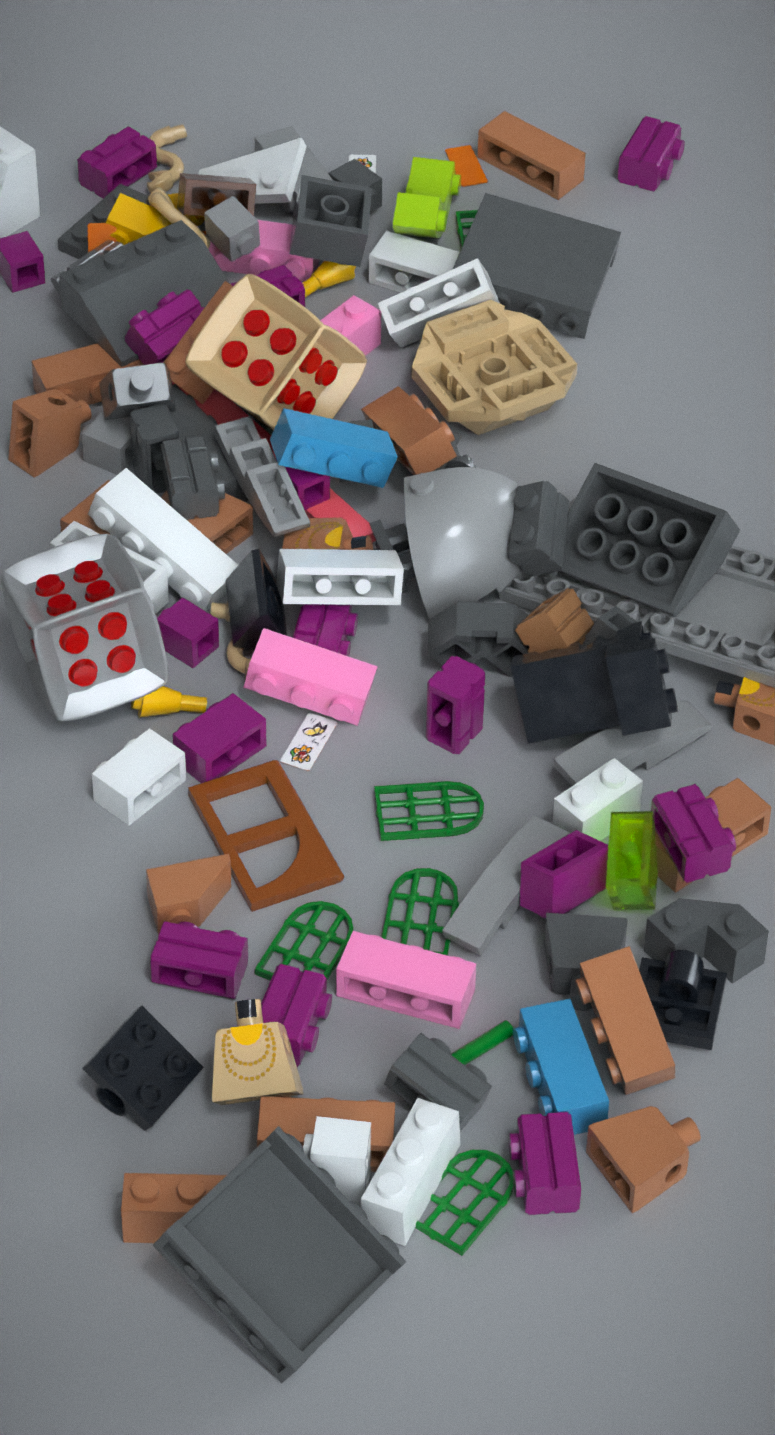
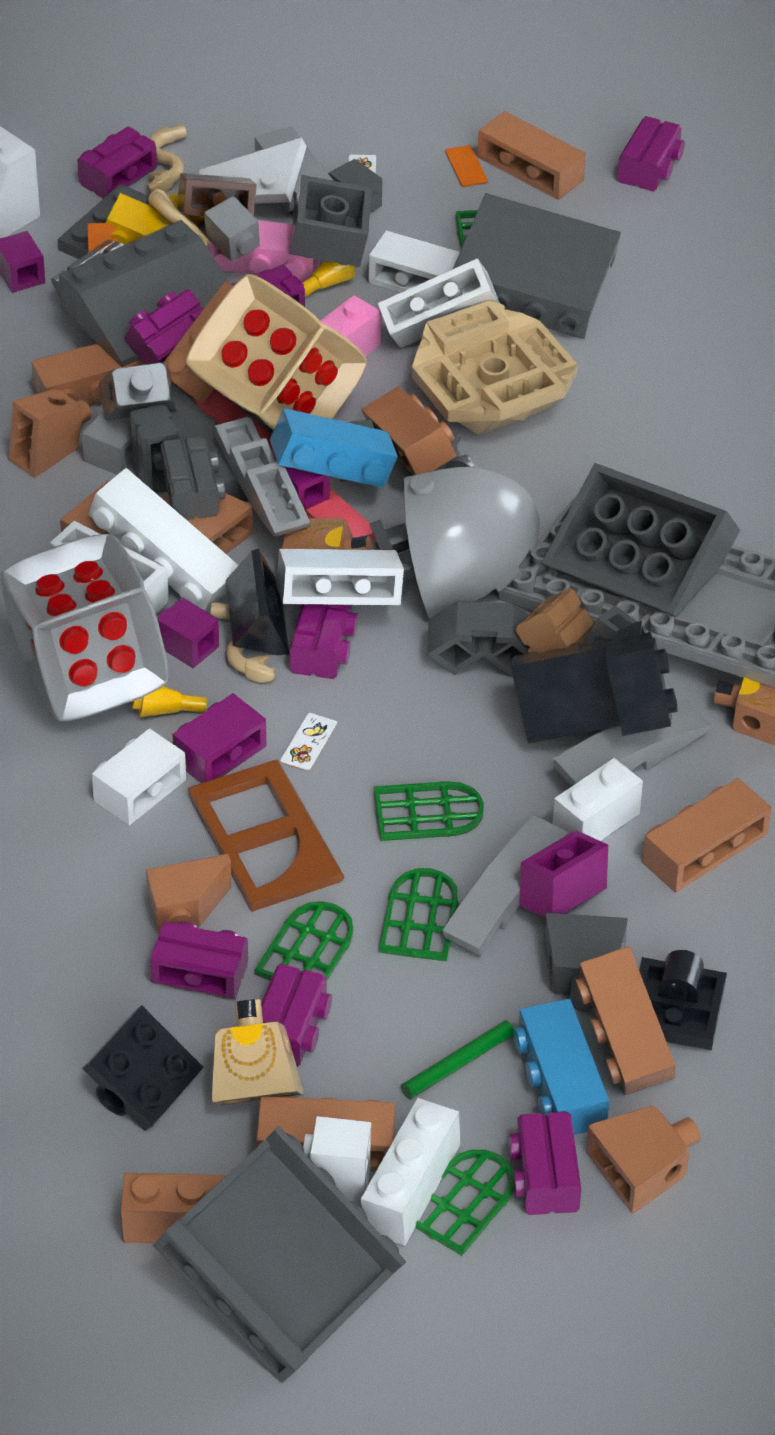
bright pink brick [243,628,378,726] -> none
bright pink brick [336,931,476,1029] -> none
dark grey brick [384,1033,492,1132] -> none
lime brick [393,157,461,239] -> none
magenta brick [426,656,485,754] -> none
dark grey brick [508,481,569,576] -> none
clear neon green slope [606,811,658,910] -> none
dark grey brick [644,898,769,984] -> none
magenta brick [650,784,736,883] -> none

